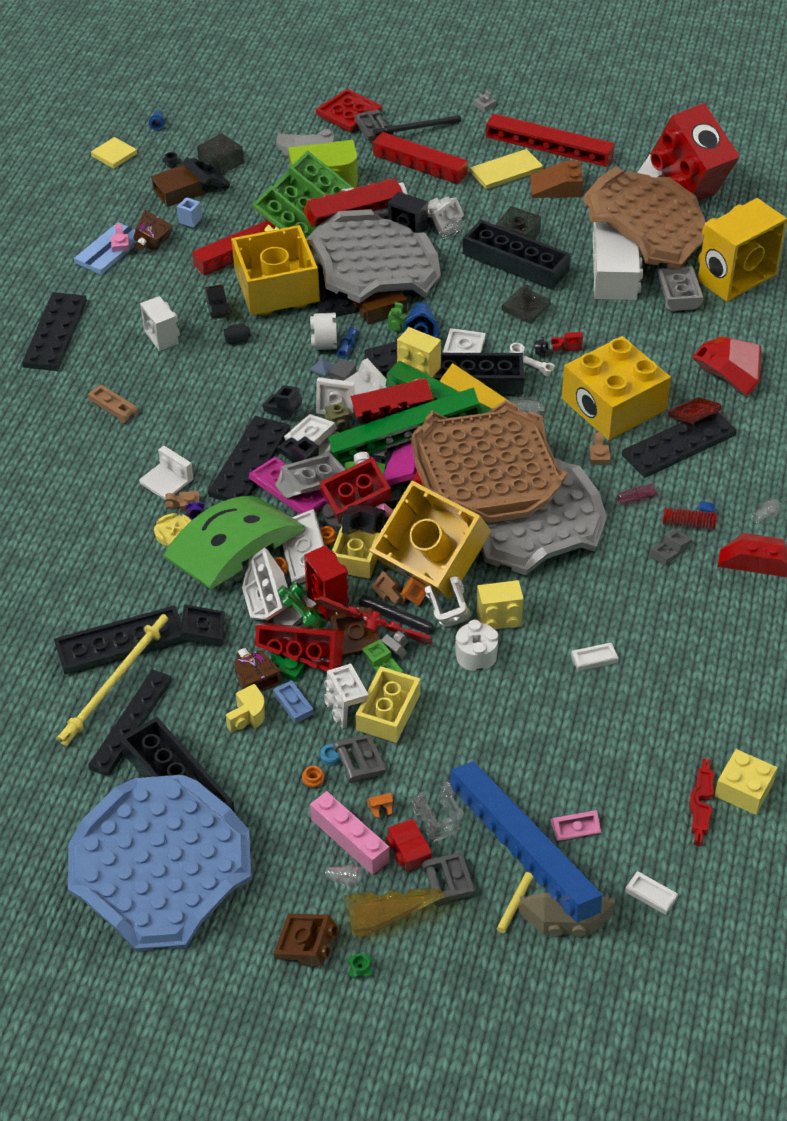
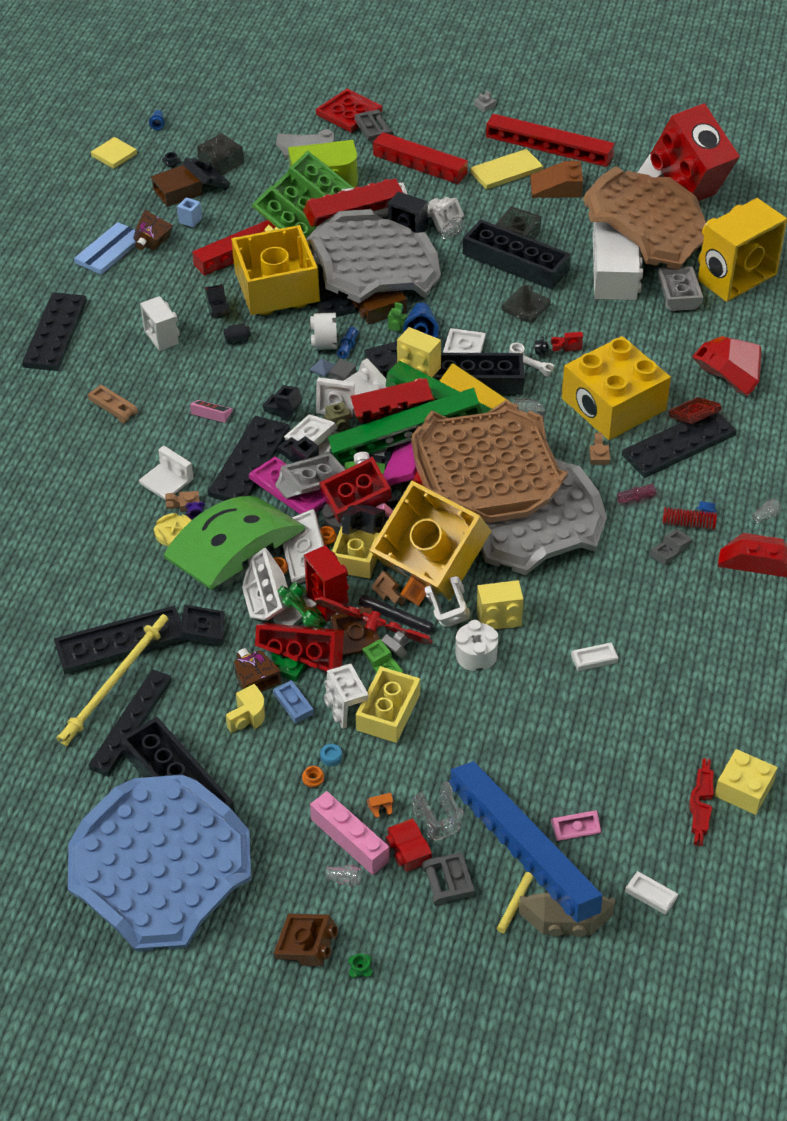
bright pink plate [111,224,129,252] -> none
dark grey plate [333,734,386,783] -> none
clear yellow wedge [343,888,444,936] -> none
black bar [373,115,461,136] -> none
none -> bright pink slope [190,400,233,423]

